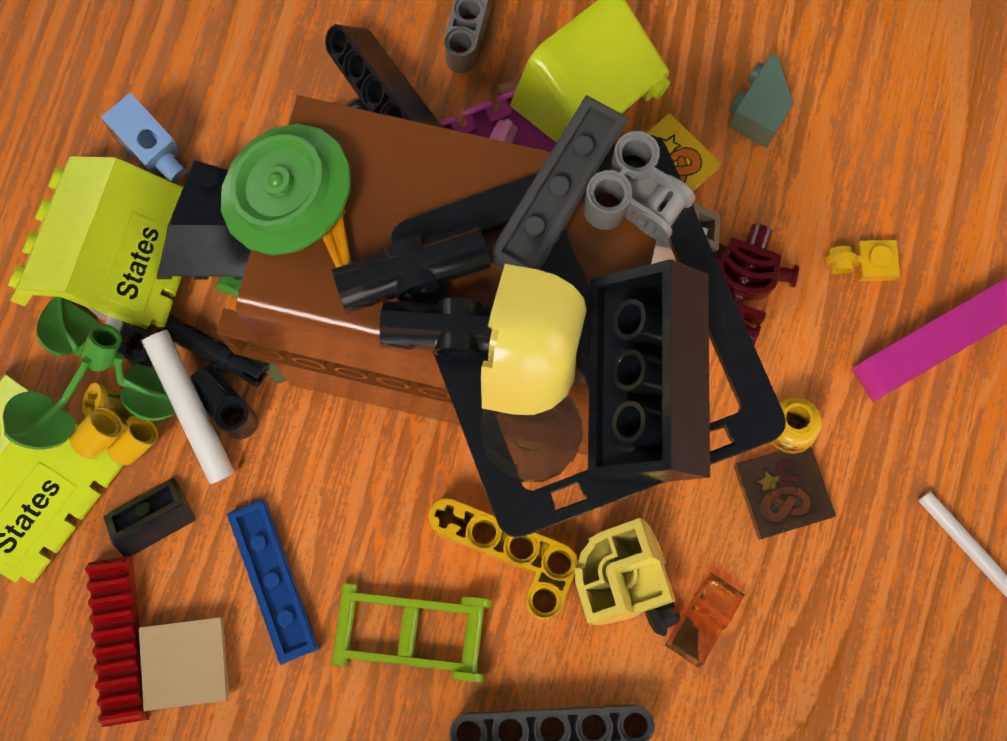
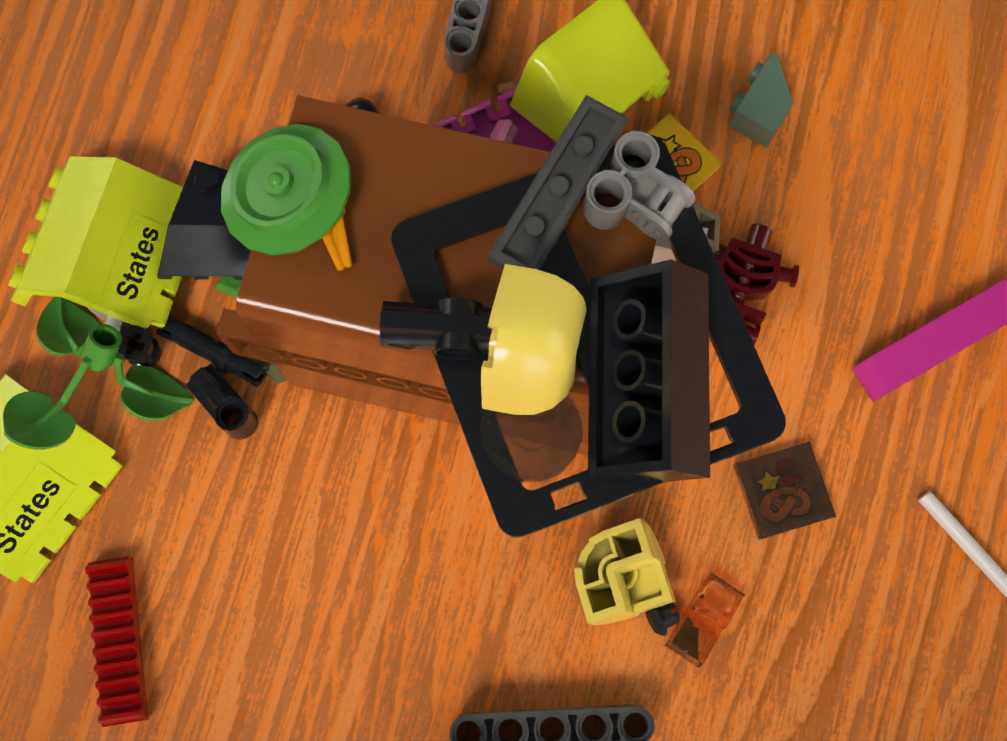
yellow piece [69,383,158,465] -> none
light blue torso [101,93,188,183] -> none
black slope [103,478,195,557] -> none
tan tile [139,617,229,711] -> none
white piece [142,330,235,484] -> none
blue tile [226,499,320,665] -> none
black beam [325,24,443,128] -> none
black piece [331,224,491,314] -> none
lime piece [331,583,493,683] -> none
yellow beam [428,498,578,621] -> none
yellow head [772,397,822,454] -> none
yellow plate [825,240,901,281] -> none

